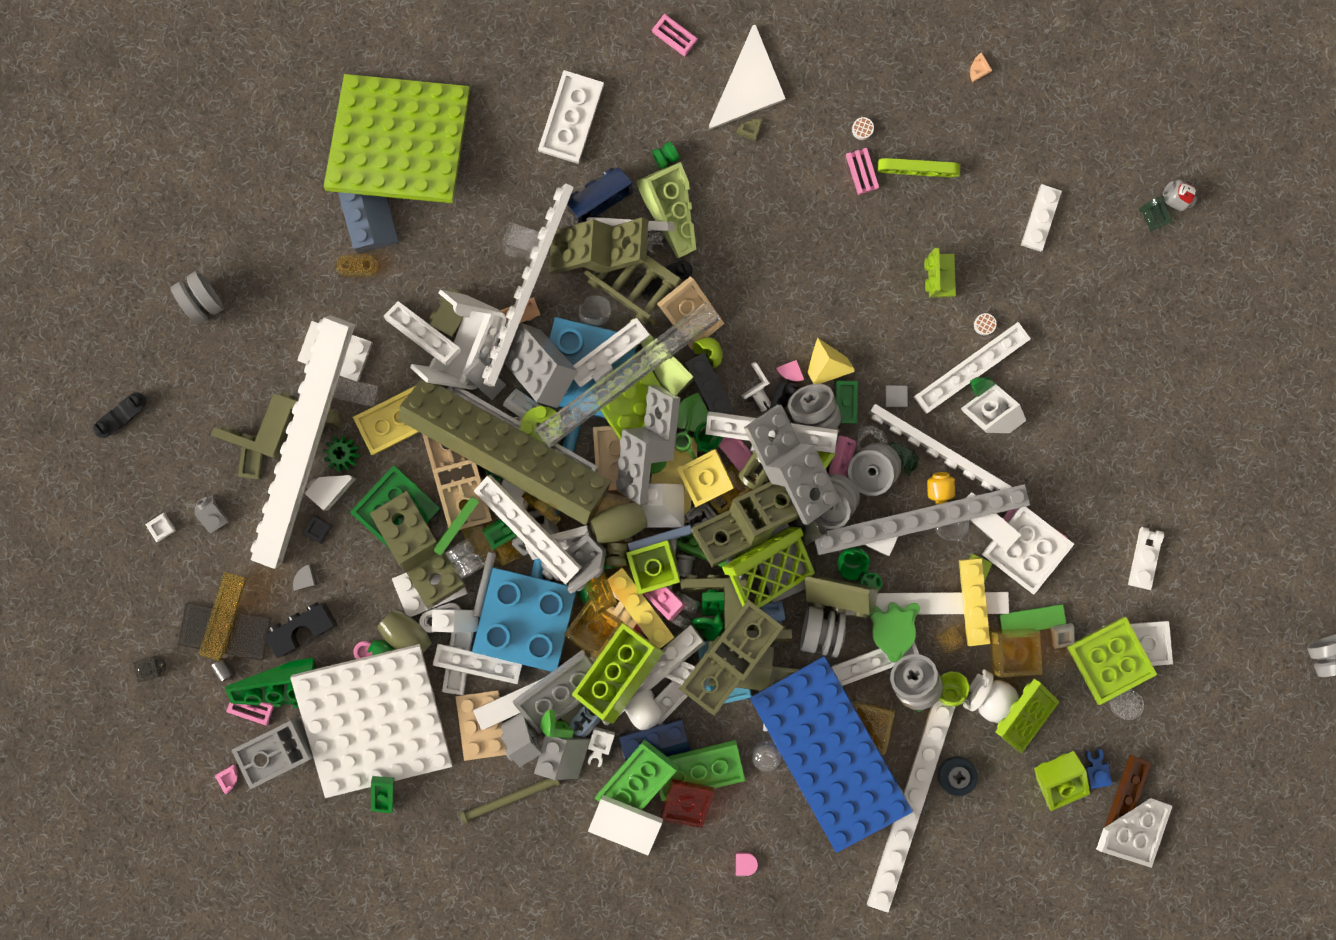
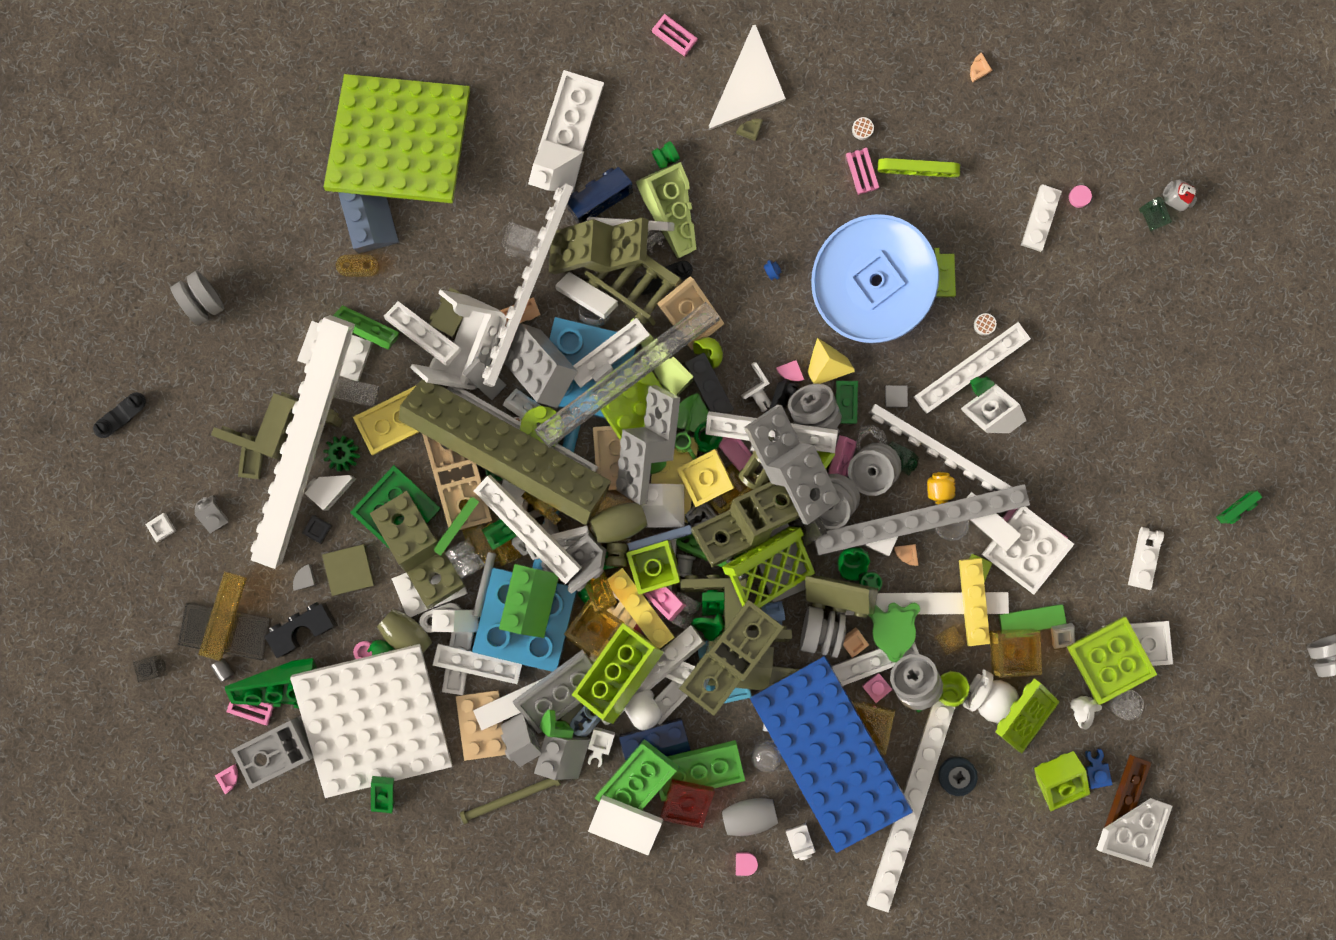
none -> olive tile [322,544,375,596]
none -> bright green plate [333,305,399,350]
none -> bright green slope [499,564,559,638]
none -> white slope [528,139,584,193]
none -> white tile [555,272,618,319]
none -> light grey piece [722,798,778,836]
none -> blue plate [764,260,782,280]
none -> white bracket [785,823,815,860]
none -> light blue dish [811,214,939,343]
none -> light nougat tile [843,627,869,658]
none -> bright pink plate [862,673,892,703]
none -> light nougat tile [894,544,918,566]
none -> bright pink tile [1069,185,1092,208]
none -> white piece [1071,696,1102,730]
none -> green plate [1216,491,1262,524]

